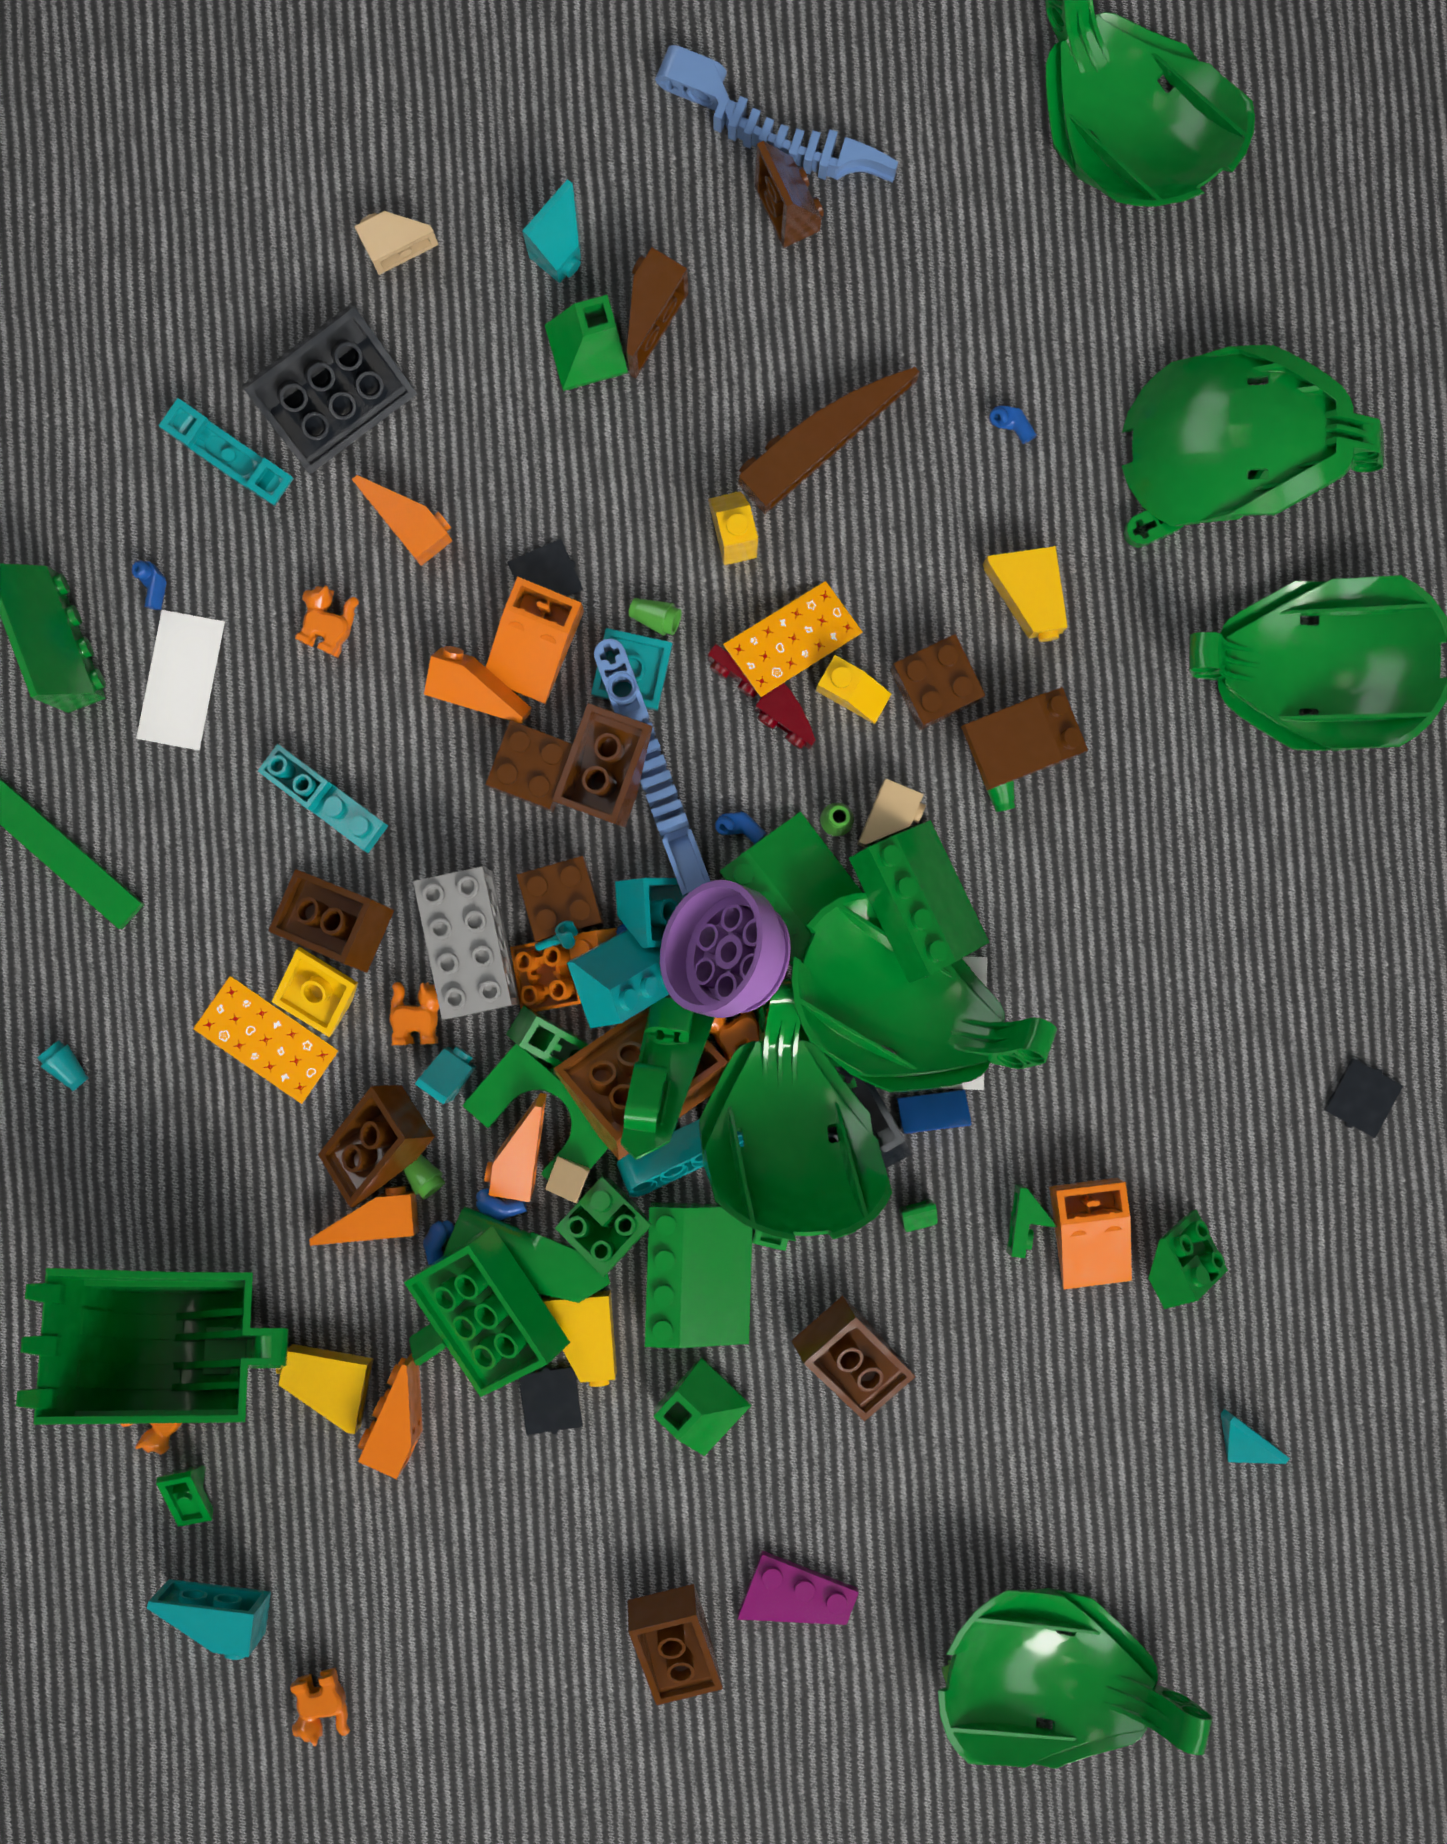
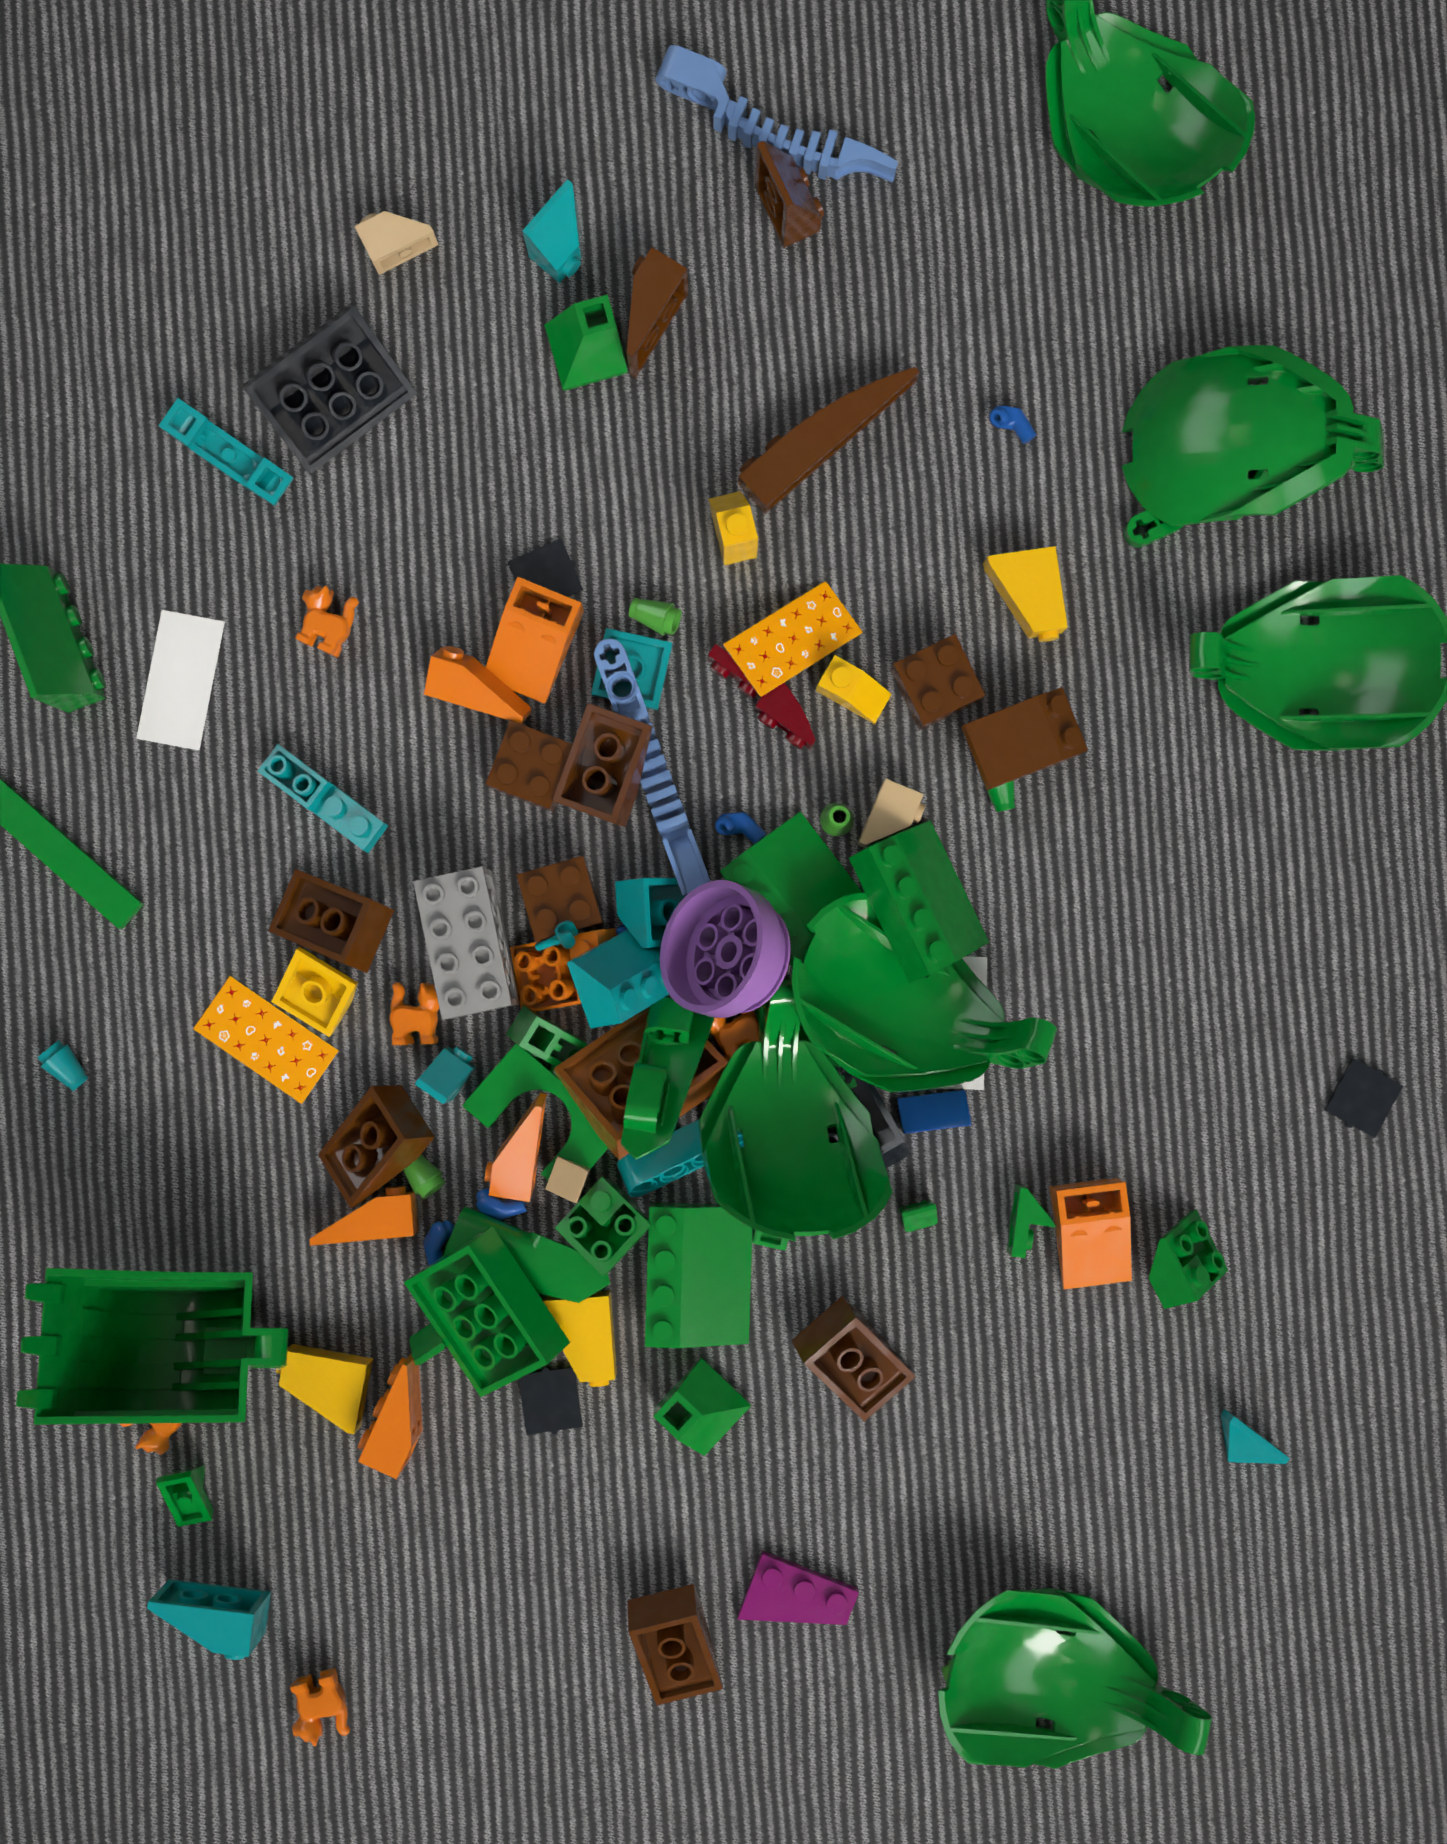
blue arm [132,560,167,610] -> none
orange slope [352,475,452,566] -> none

